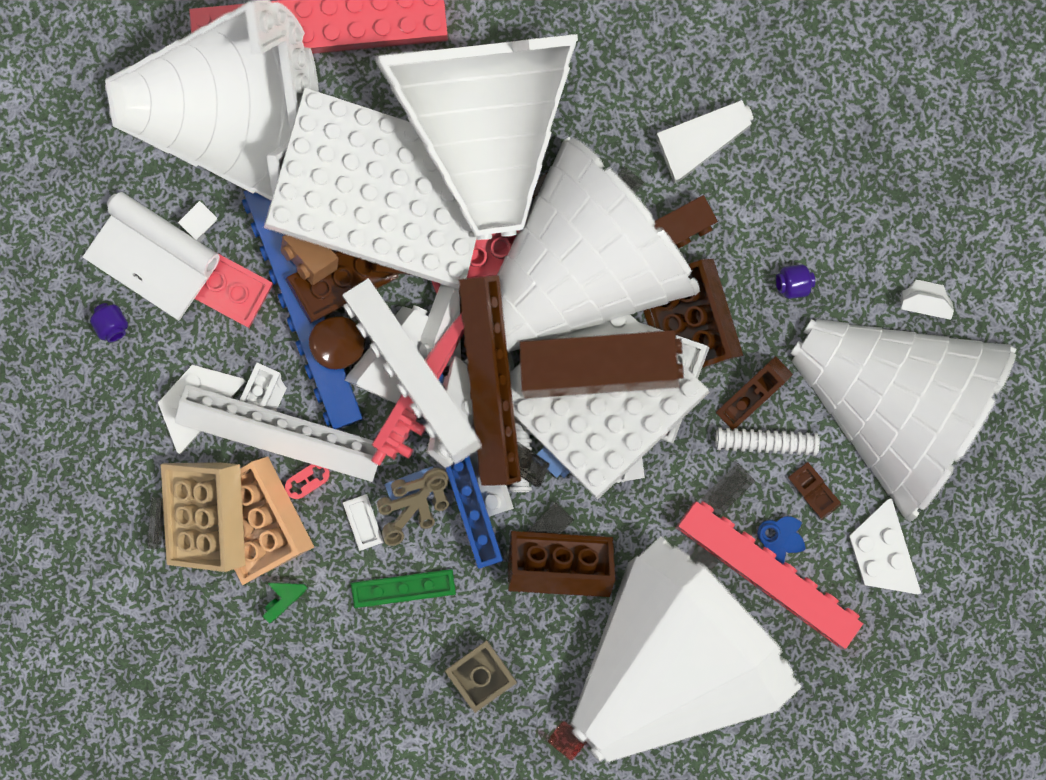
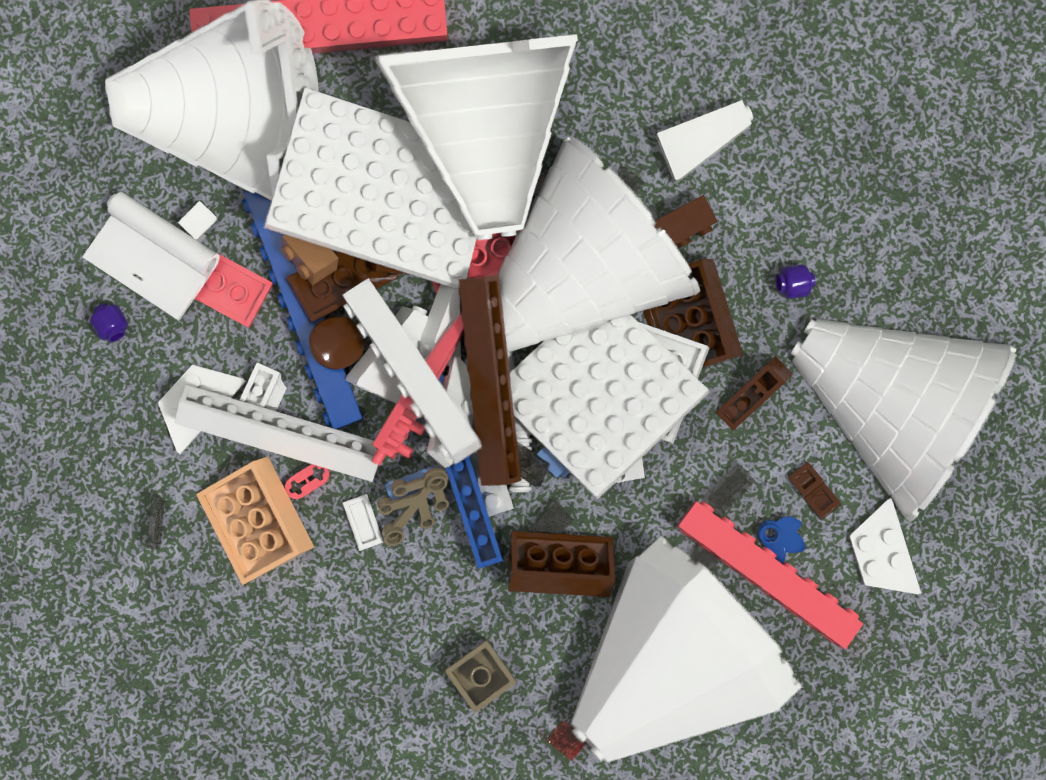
tan slope [161,462,245,572] -> none
green slope [263,583,309,624] -> none
green tile [351,569,456,608] -> none
reddish brown brick [520,330,684,399] -> none
white piece [715,427,820,456] -> none
white slope [901,280,954,320] -> none

